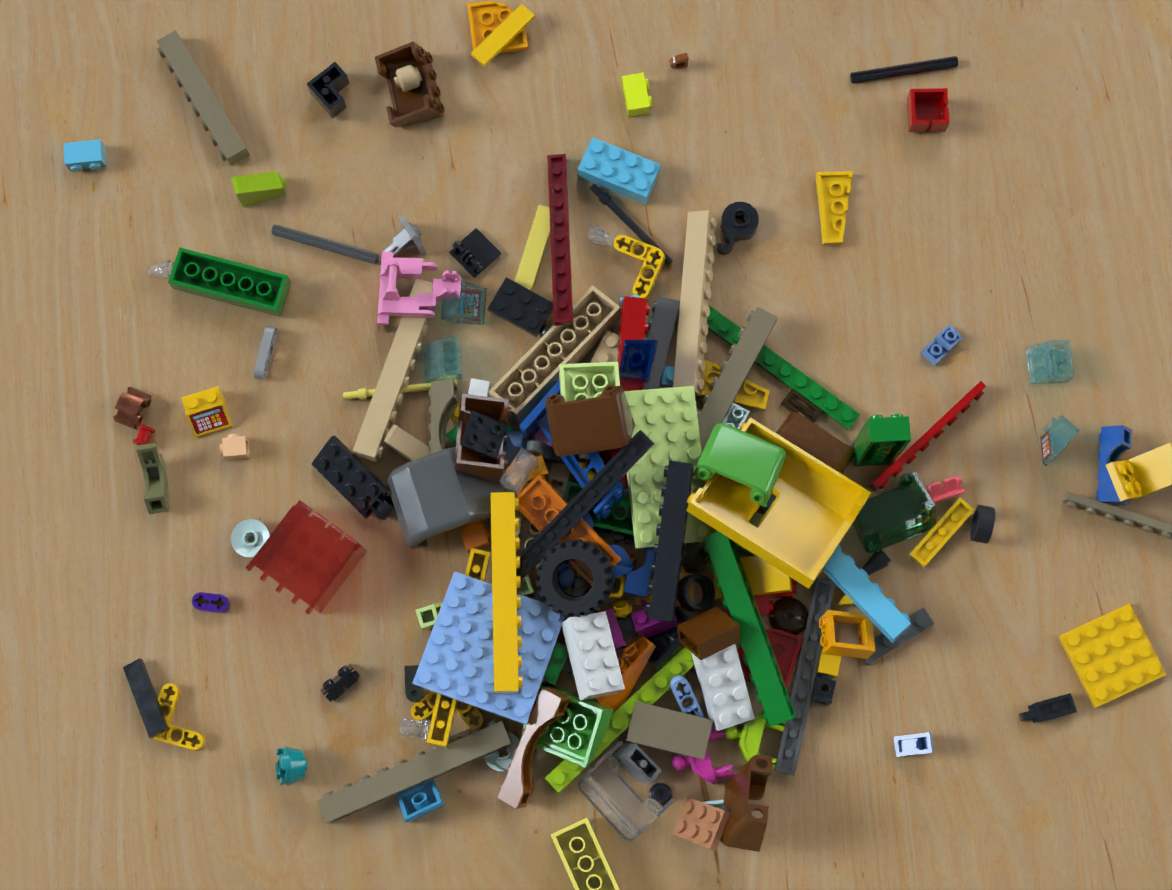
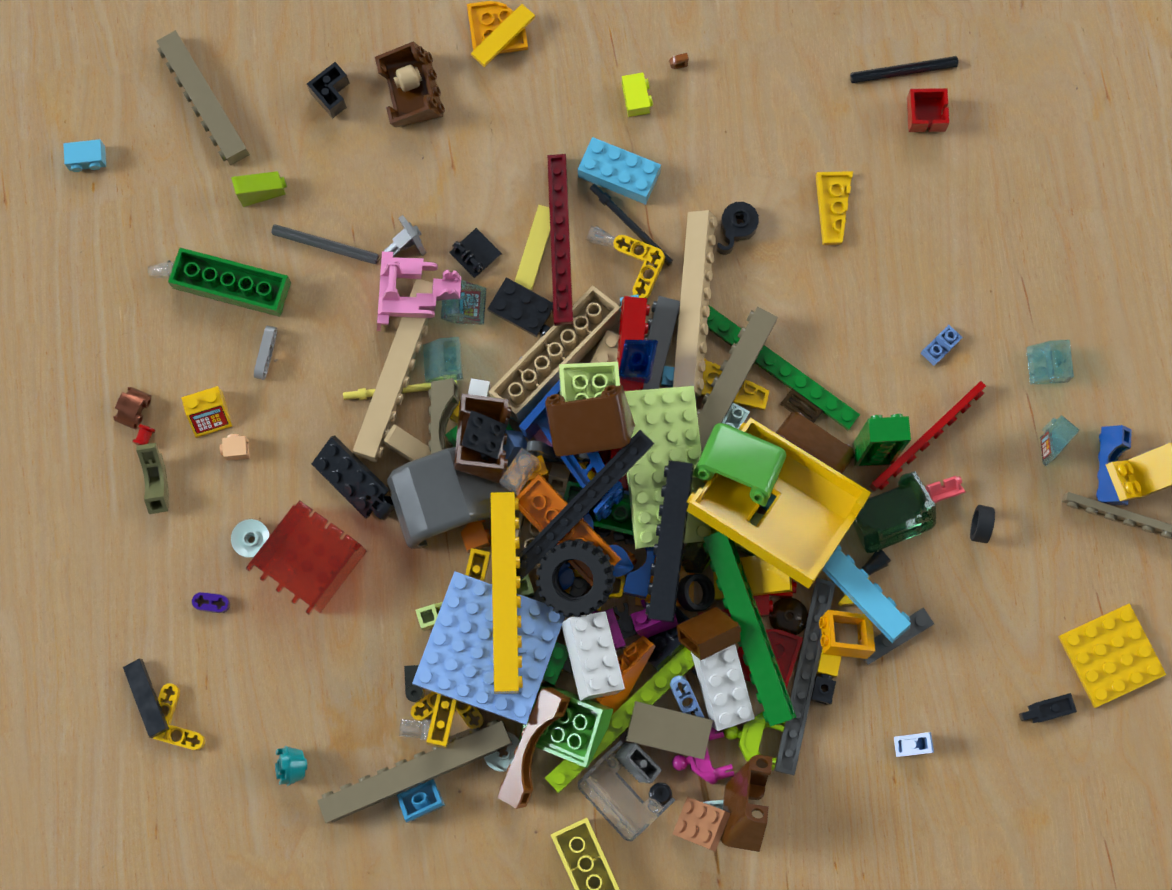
black hinge [321,664,360,702] -> none
yellow plate [613,600,632,618] -> none
yellow plate [909,497,975,568] -> none

